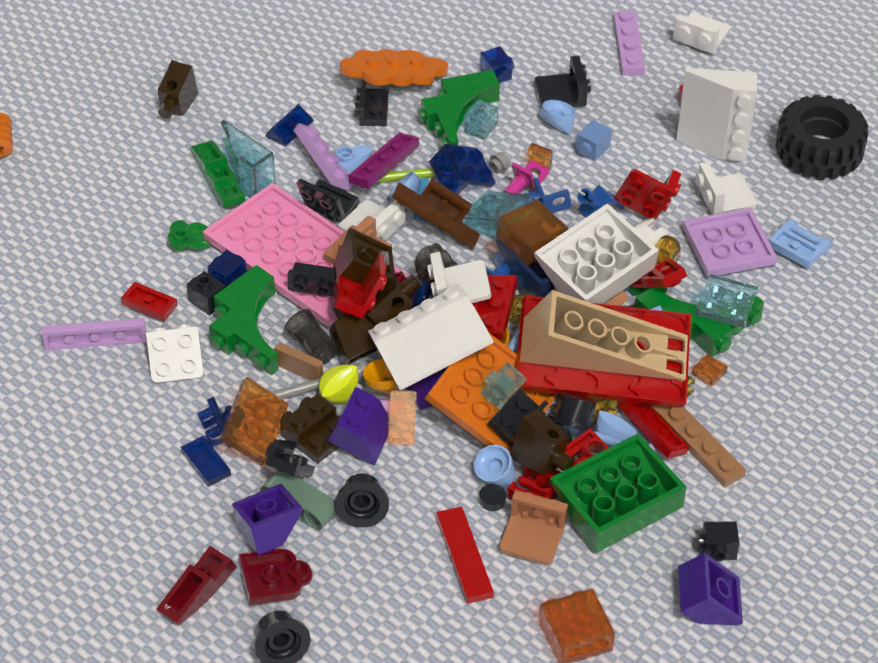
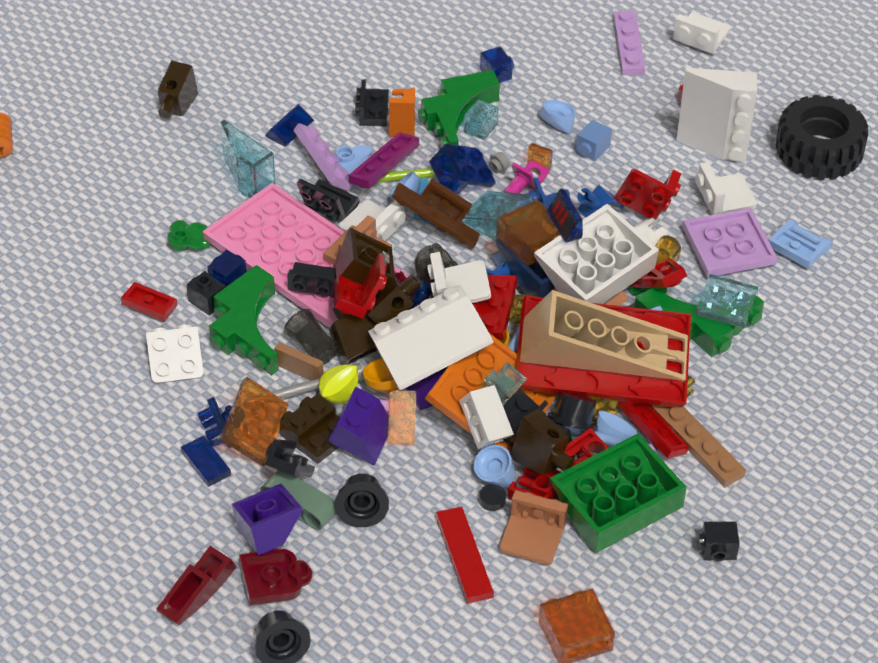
lavender plate [42,318,147,351] -> none
green slope [191,140,246,208] -> none
orange plate [339,49,449,86] -> none
black bracket [534,55,591,108] -> none
dark purple slope [678,553,743,626] -> none
clear orange tile [691,354,728,387] -> none
none -> orange hinge [389,88,415,137]
none -> white hinge [459,385,514,449]
none -> slope [547,188,583,243]

